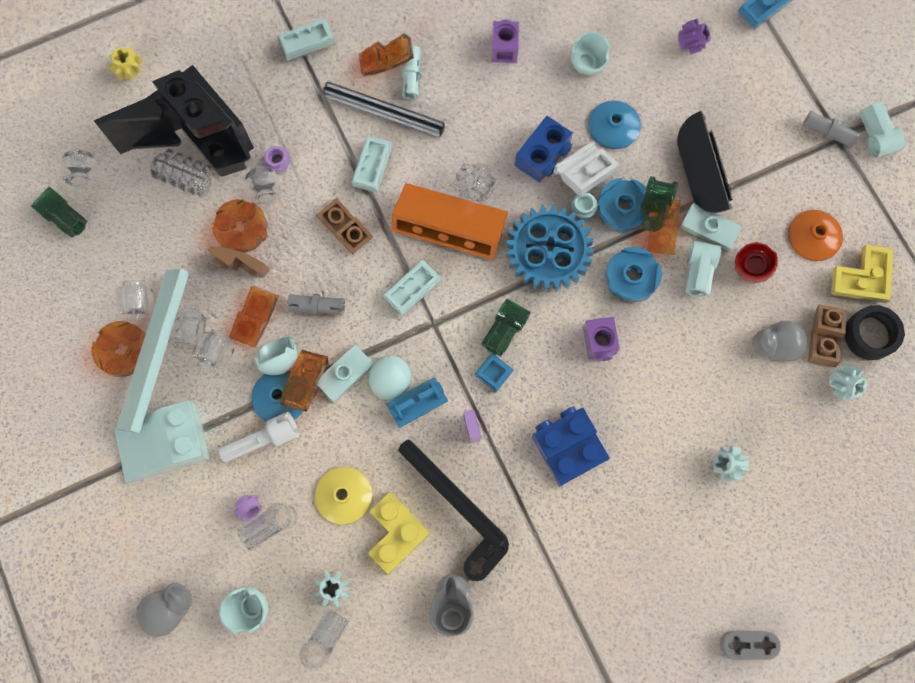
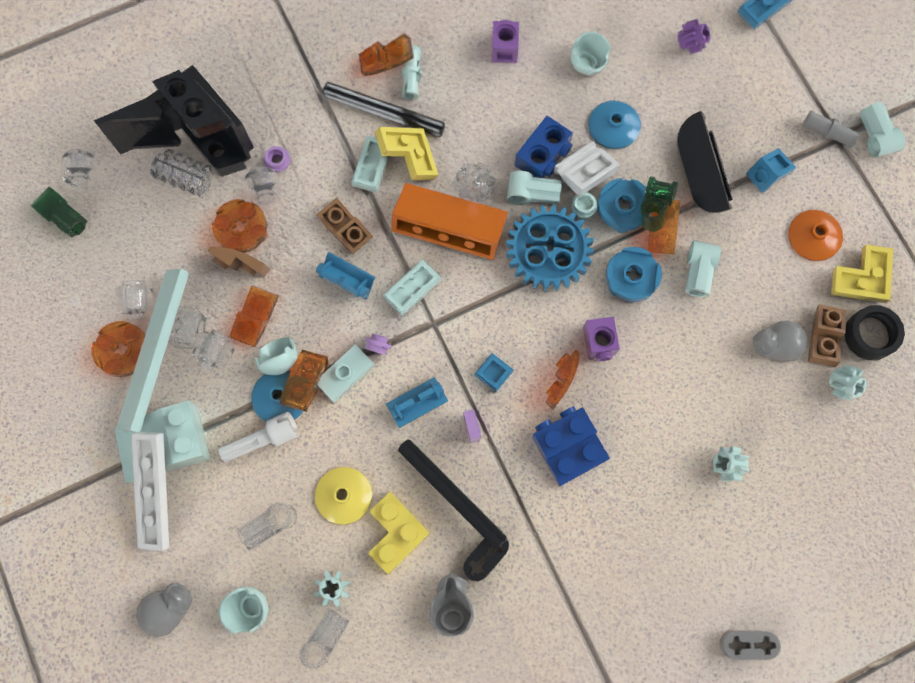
light yellow gear [108,47,143,80] -> none
lavender plate [234,495,262,522] -> none
light aqua plate [277,18,335,61] -> none
light grey pin [287,294,345,316] -> none
light aqua hair [368,355,412,400] -> none
clear green piece [481,298,531,357] -> none
light aqua plate [680,203,742,252] -> none
red hair [735,242,778,284] -> none
none -> white plate [131,432,169,551]
none -> dark azure hinge [316,252,376,300]
none -> lavender plate [364,333,392,355]
none -> light yellow plate [375,127,438,180]
none -> light aqua piece [507,171,561,205]
none -> clear orange slope [545,350,580,410]
none -> dark azure bracket [746,148,796,193]

